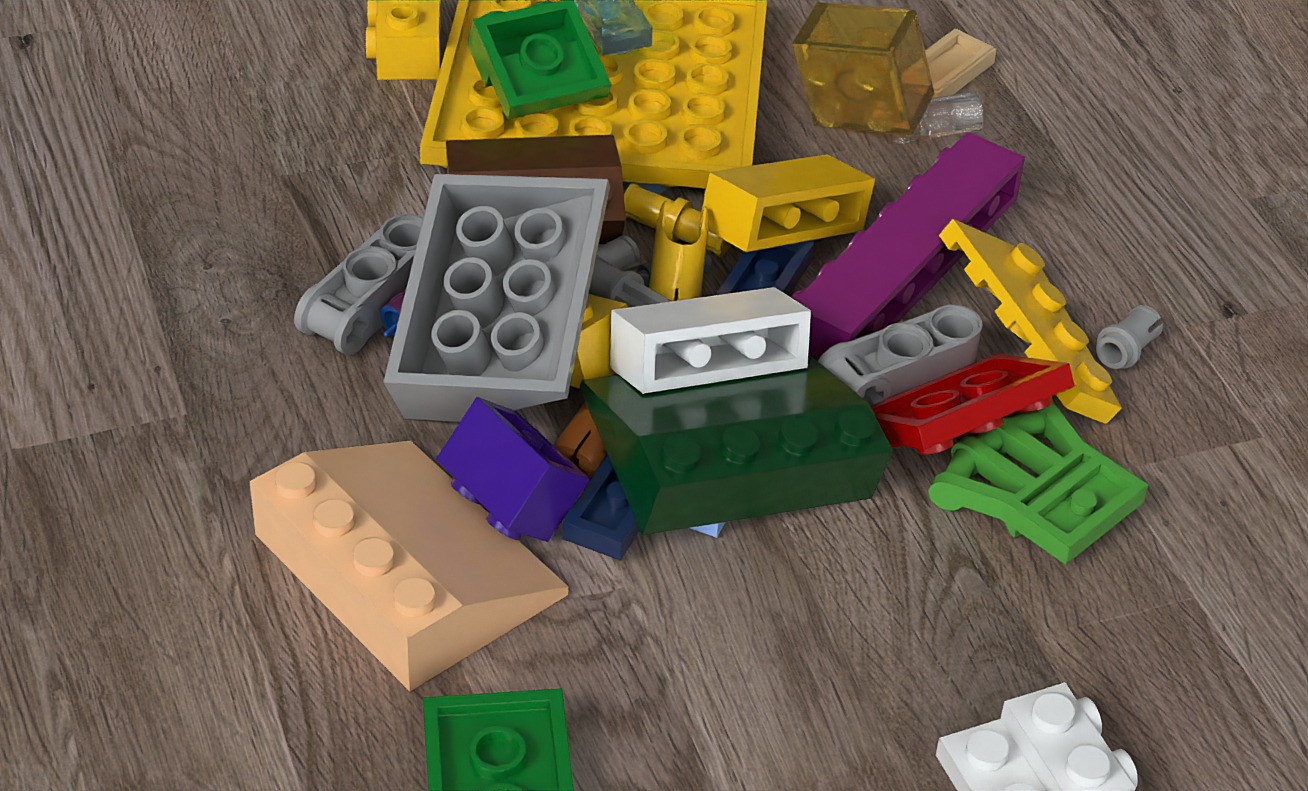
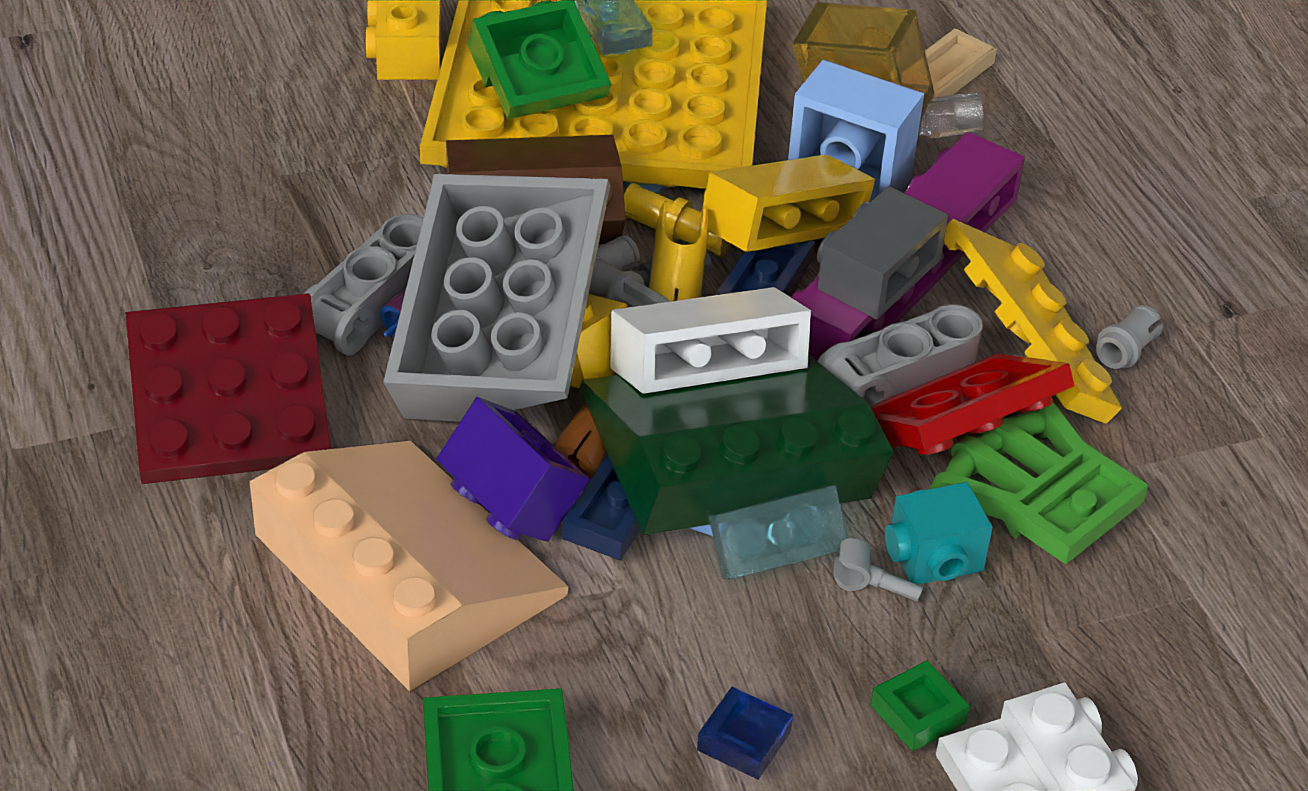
none -> dark red plate [125,293,331,484]
none -> clear blue plate [697,686,793,780]
none -> clear light blue plate [708,485,848,579]
none -> light blue brick [788,60,924,202]
none -> dark grey brick [817,186,948,319]
none -> light grey hand [833,538,923,602]
none -> green plate [870,660,970,752]
none -> teal brick [885,482,993,585]

